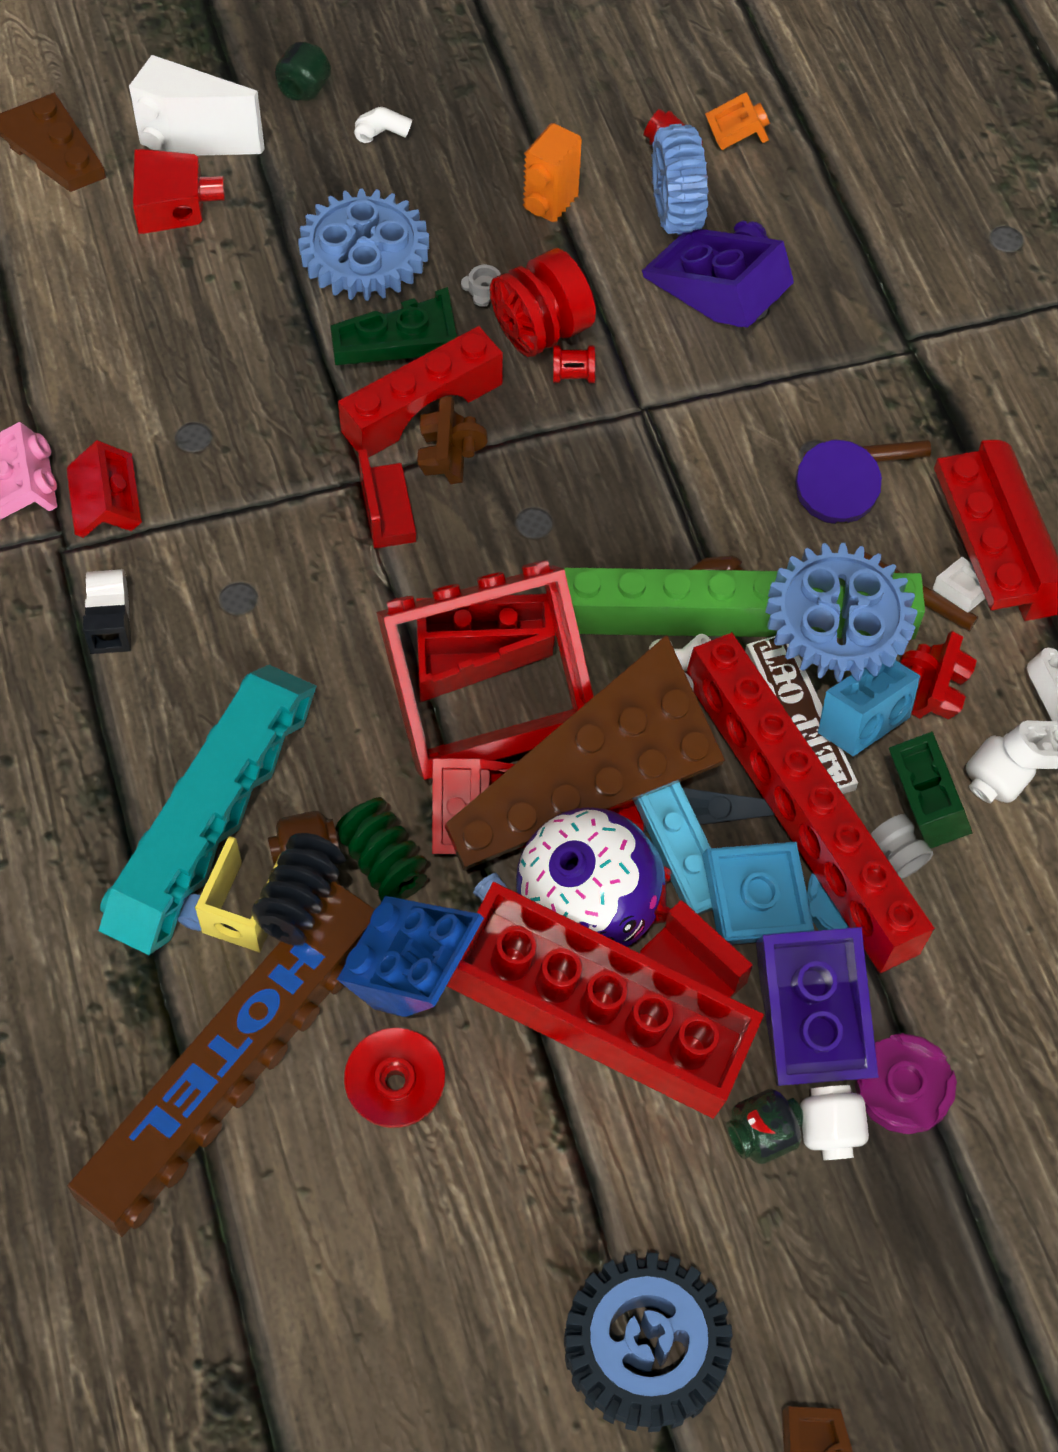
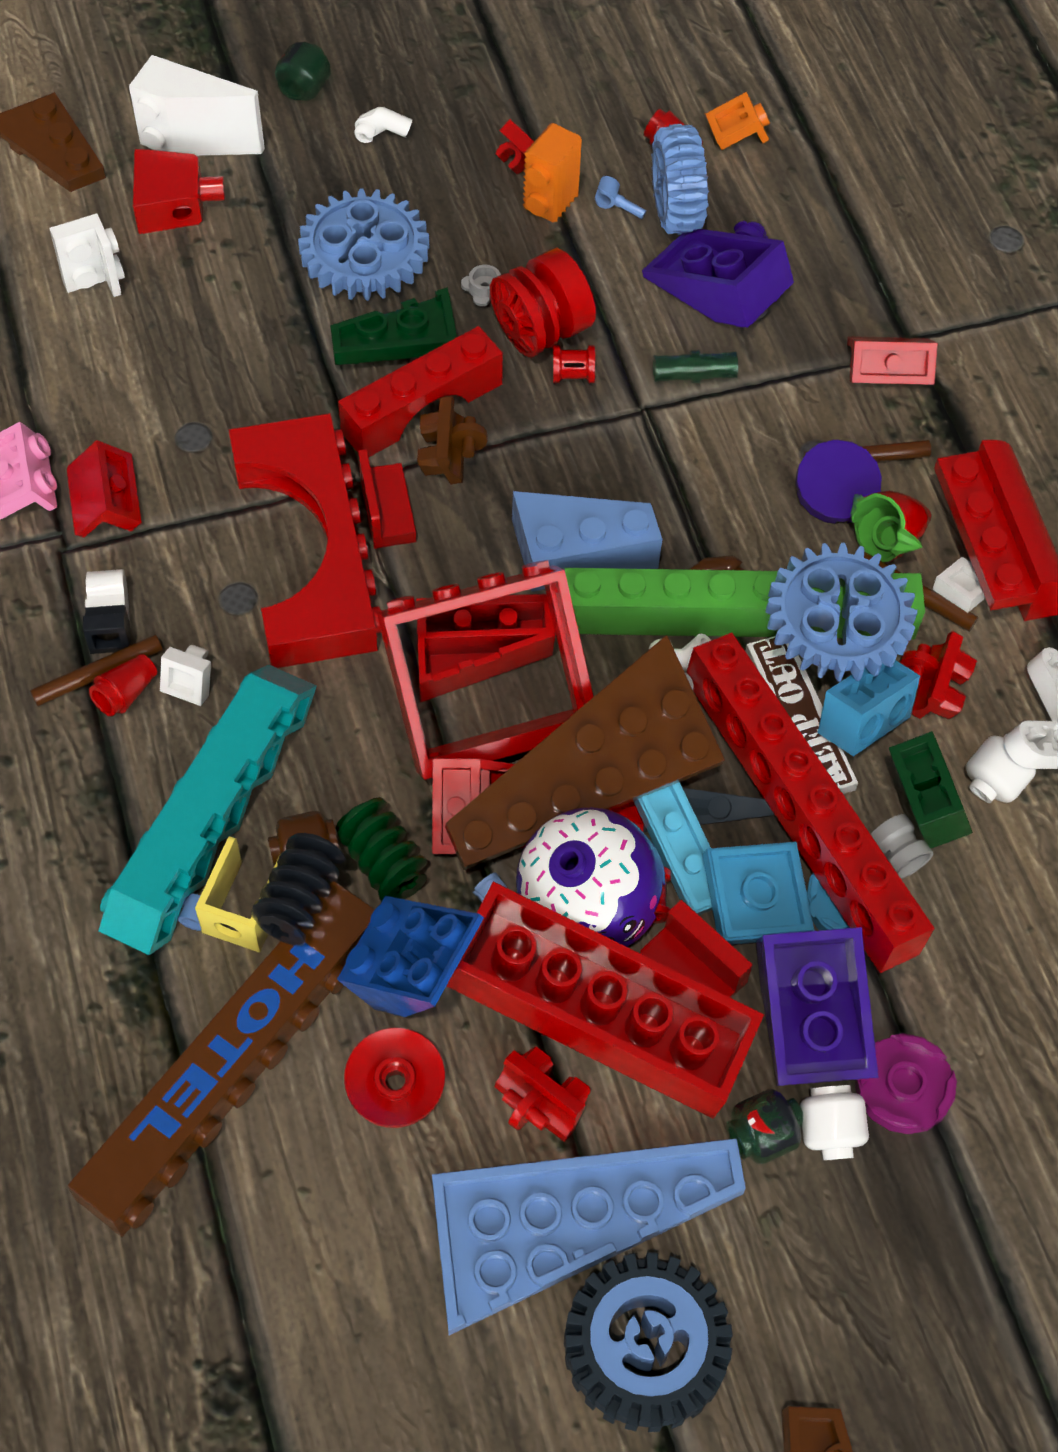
none -> reddish brown piece [30,634,163,707]
none -> white bracket [49,214,125,297]
none -> red cone [89,654,158,716]
none -> white tile [160,645,211,706]
none -> red arch [228,413,381,668]
none -> medium blue wing [432,1139,746,1335]
none -> red hips [494,1046,591,1142]
none -> red tile [495,119,534,174]
none -> medium blue wedge [512,491,662,592]
none -> medium blue hand [595,176,647,219]
none -> clear green pin [652,350,738,384]
none -> panel [847,336,938,385]
none -> bright green hat [851,491,931,562]

